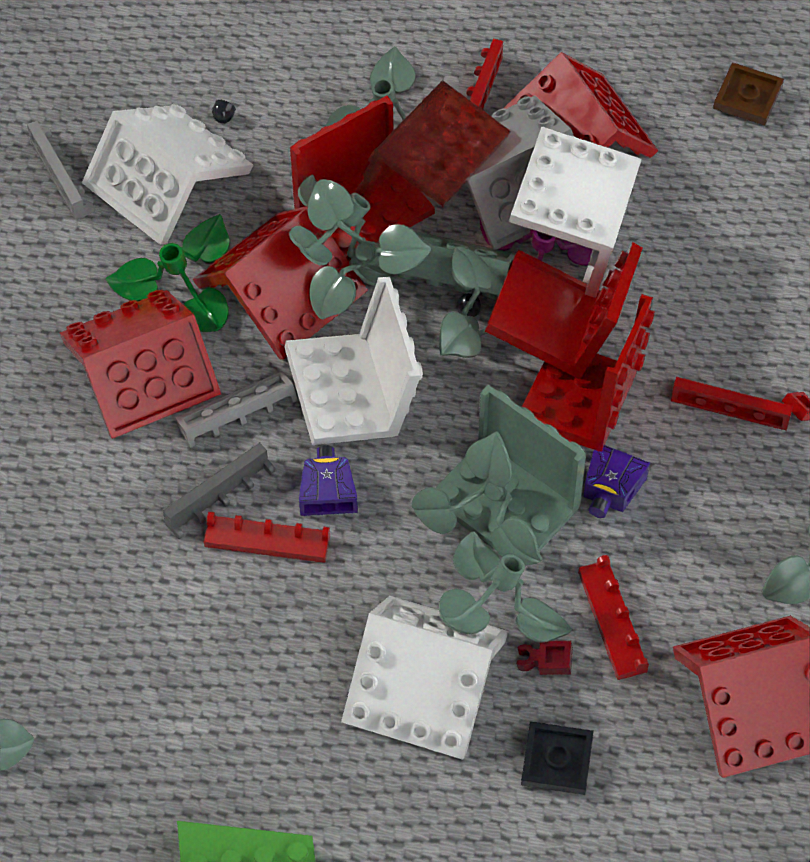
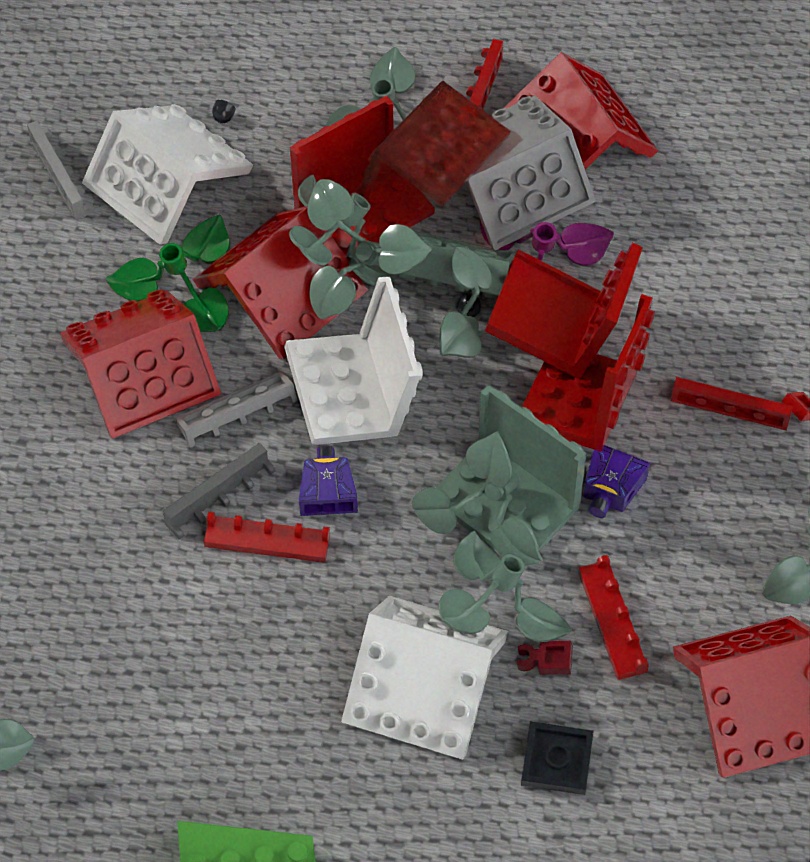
white bracket [509,127,641,298] -> none
reddish brown plate [713,62,784,126] -> none

